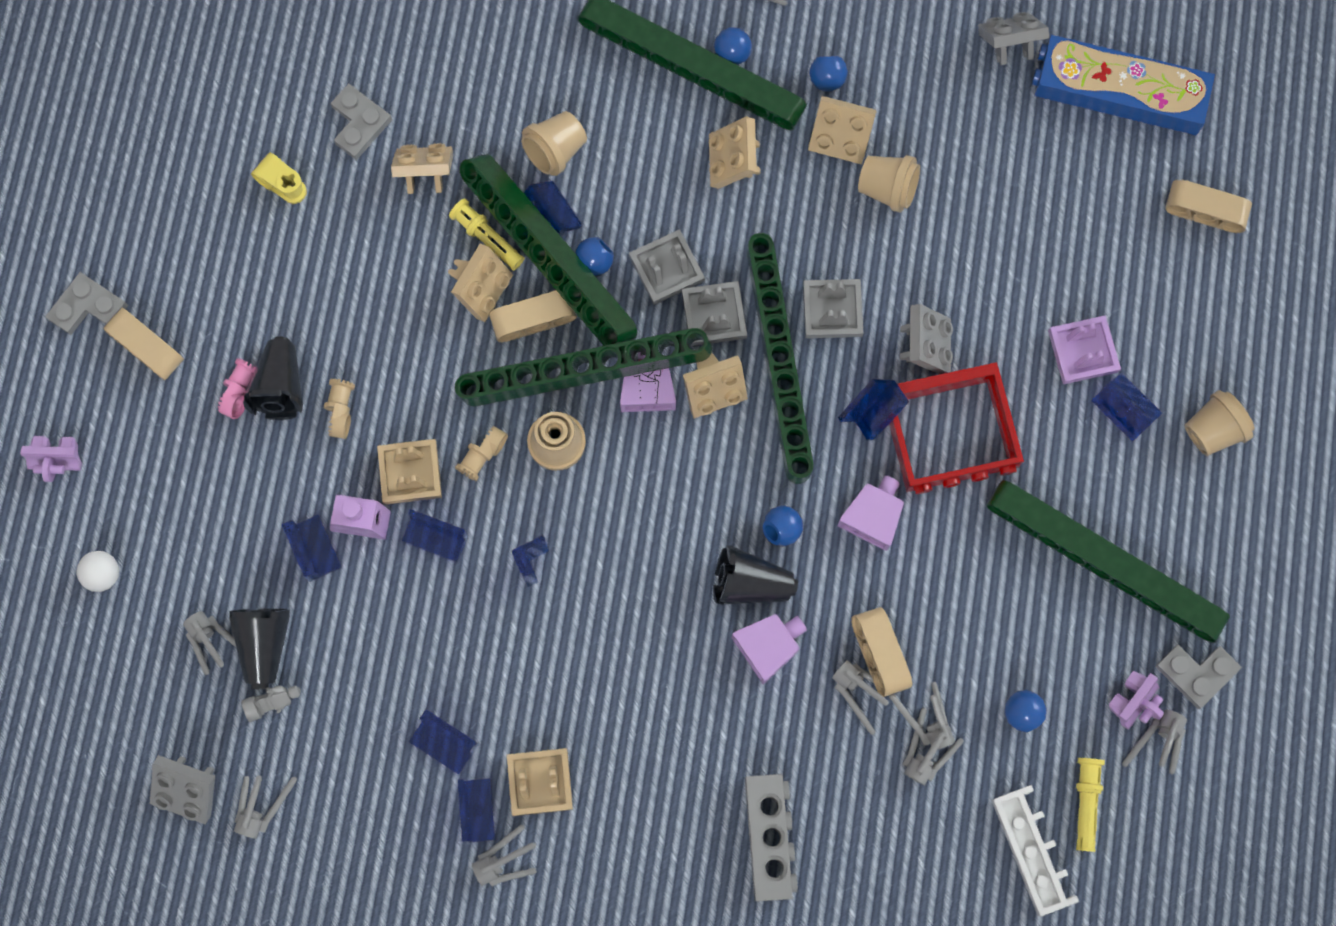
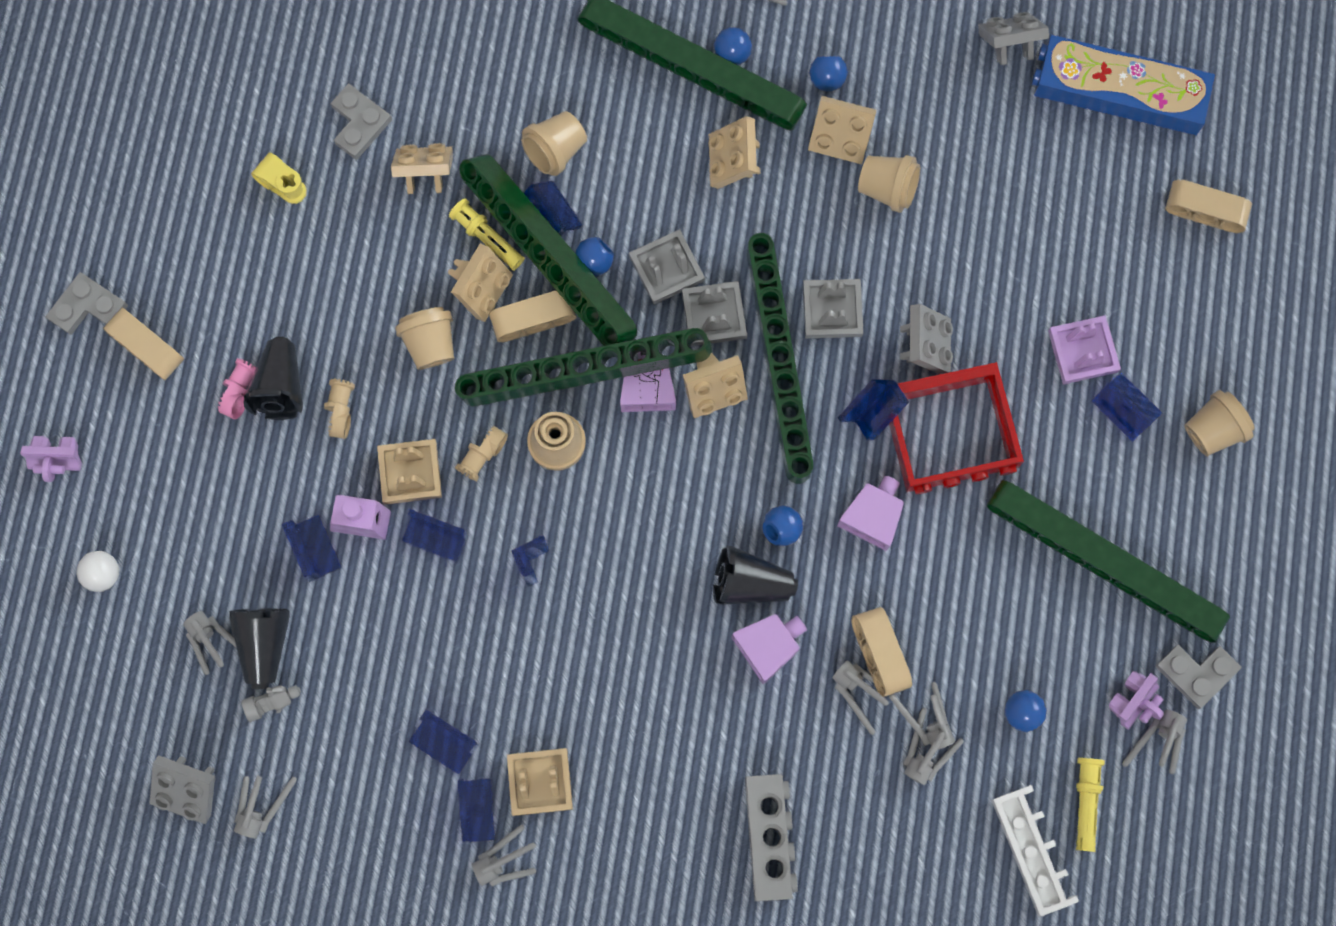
none -> tan piece [395,307,455,370]

